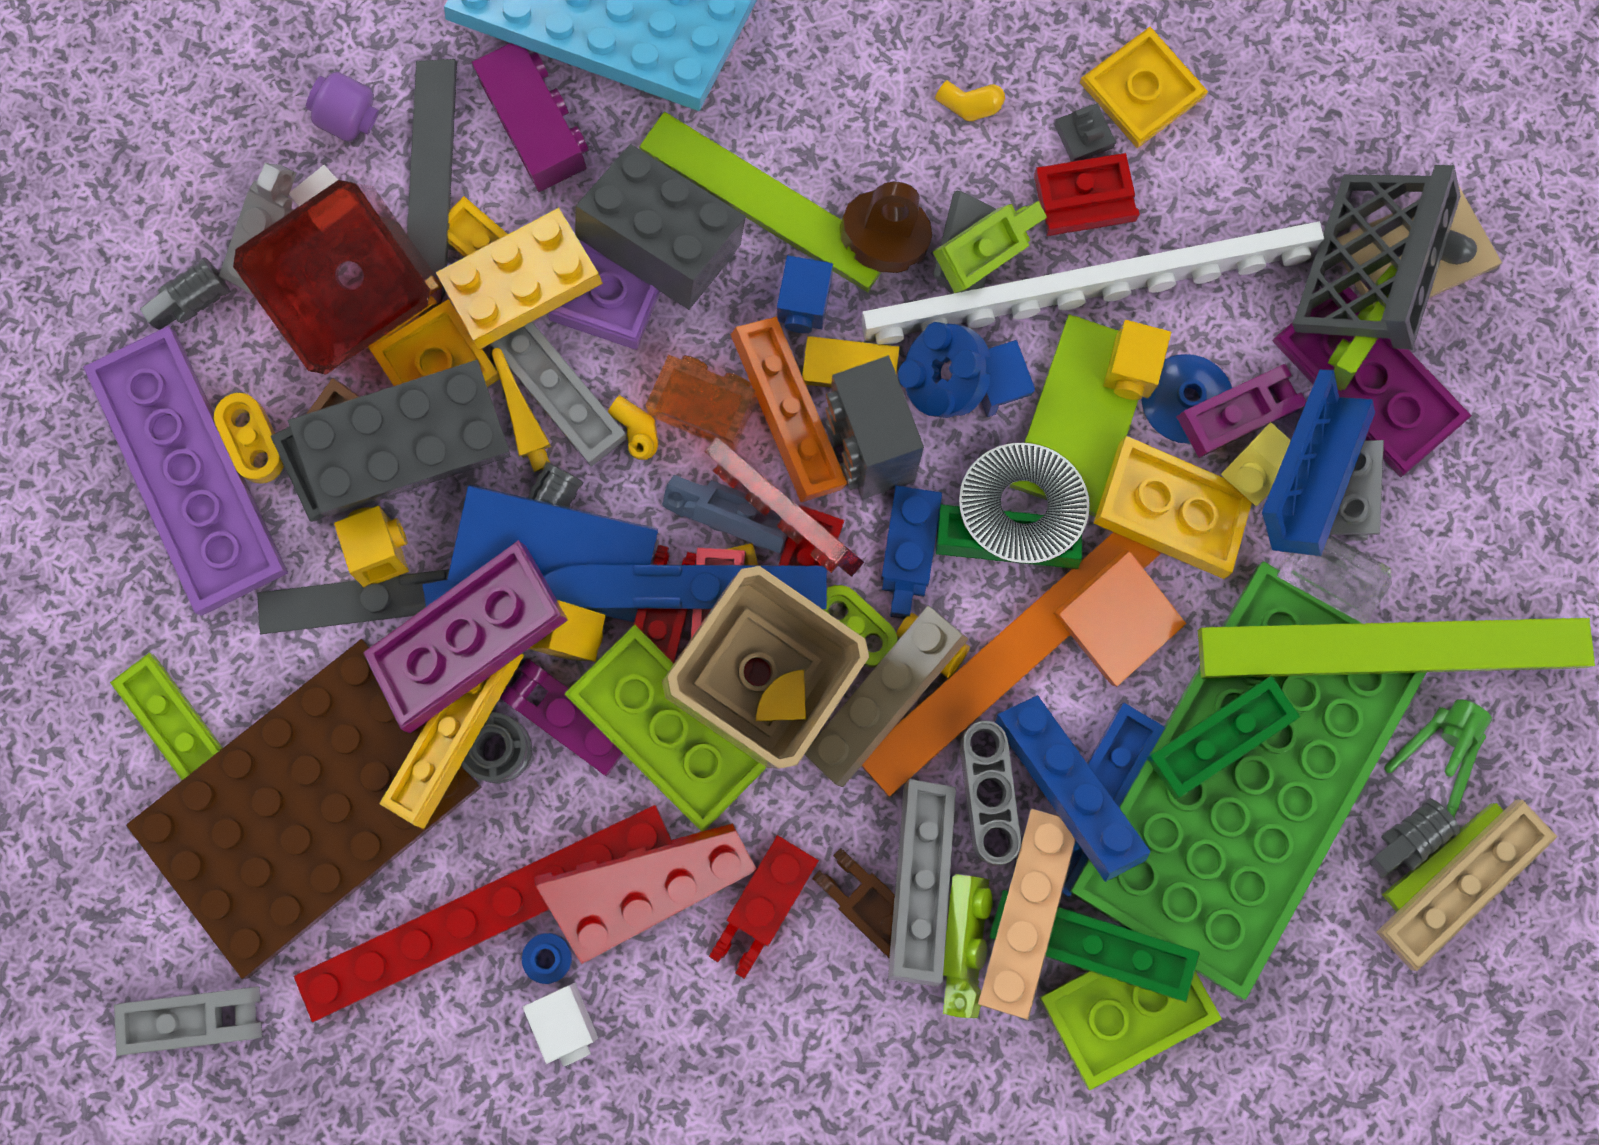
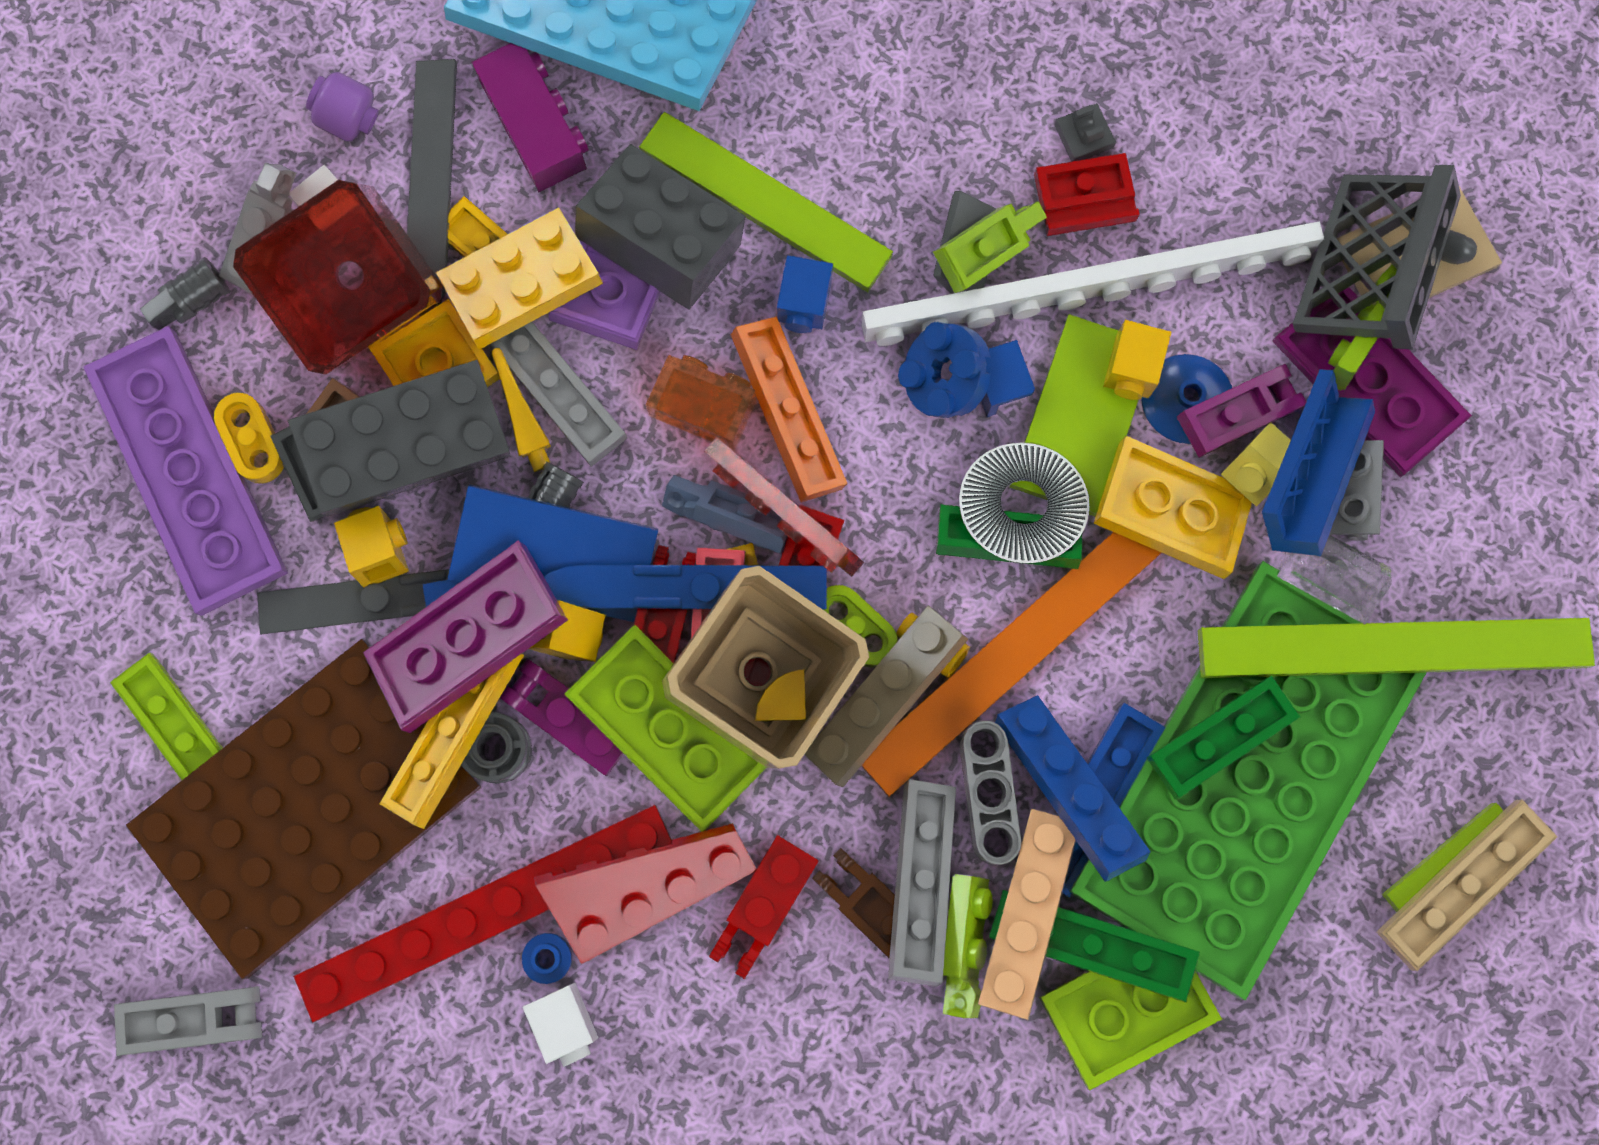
yellow arm [608,395,659,460] -> none
yellow tile [802,336,899,388] -> none
dark grey brick [825,355,924,500] -> none
reddish brown tile [840,181,933,273] -> none
blue hinge [881,485,942,619] -> none
yellow arm [935,80,1005,121] -> none
orange tile [1053,550,1187,687] -> none
yellow tile [1080,26,1208,149] -> none
dark grey hinge [1369,798,1460,878] -> none
bright green plant [1384,699,1492,818] -> none

